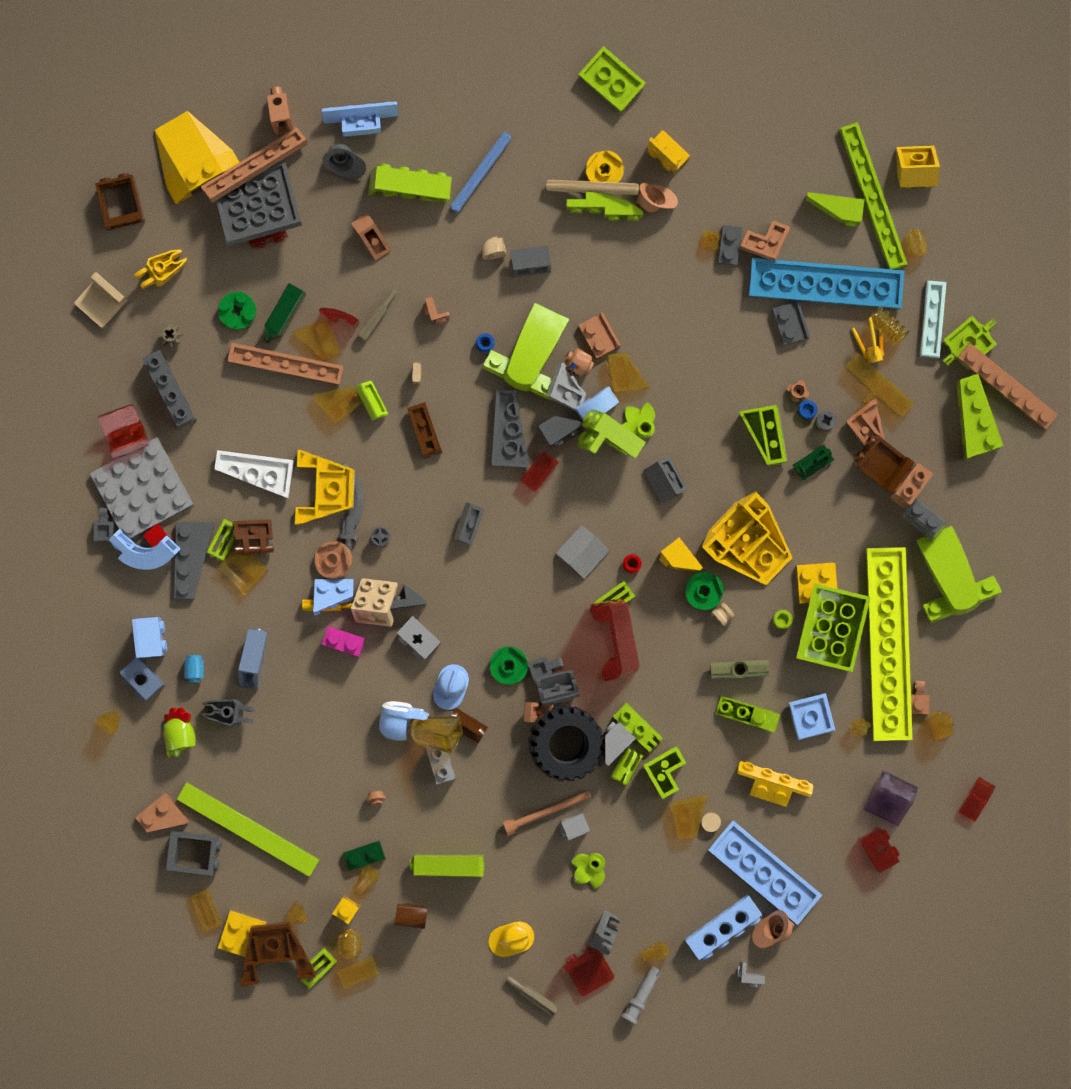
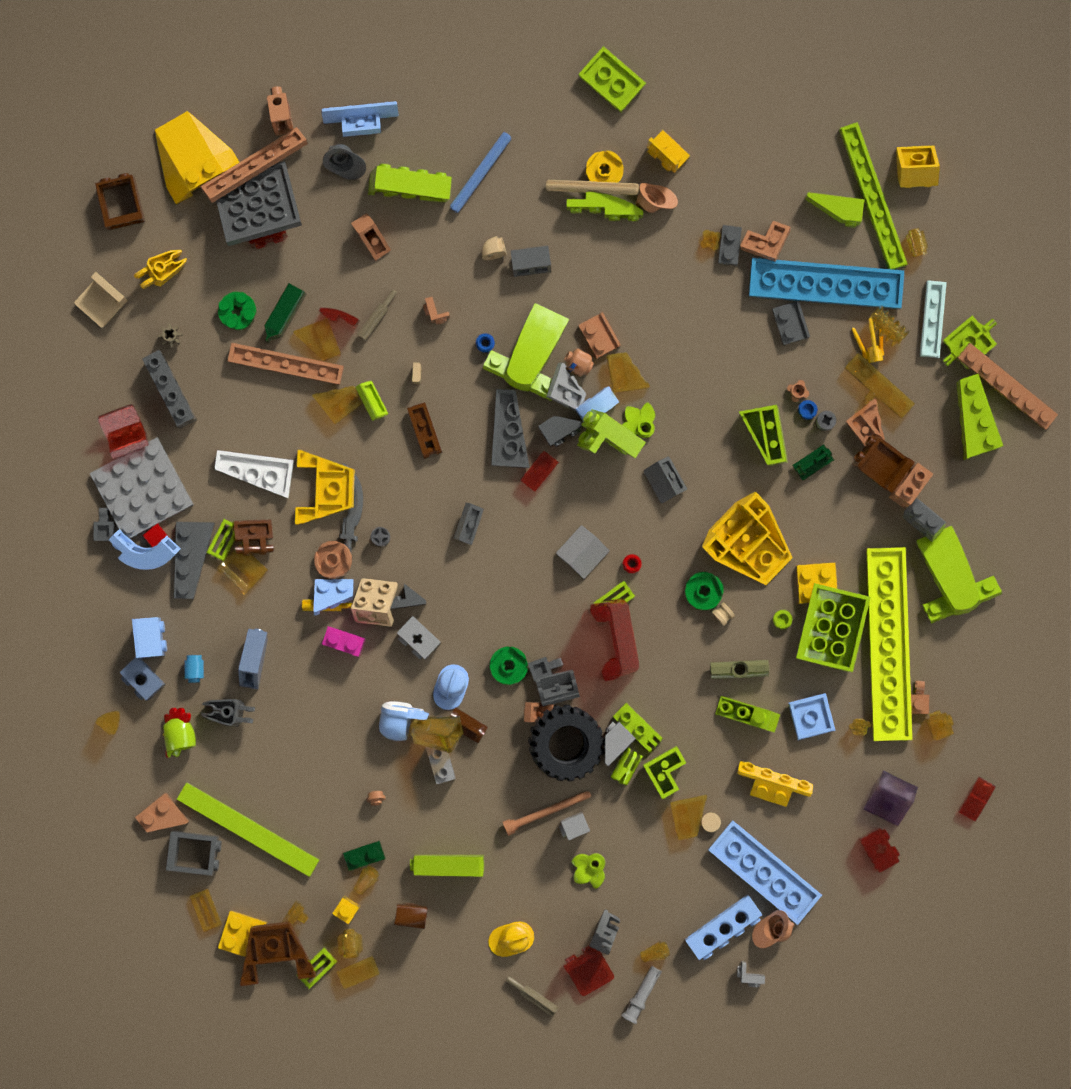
yellow slope [659,538,703,572] -> none

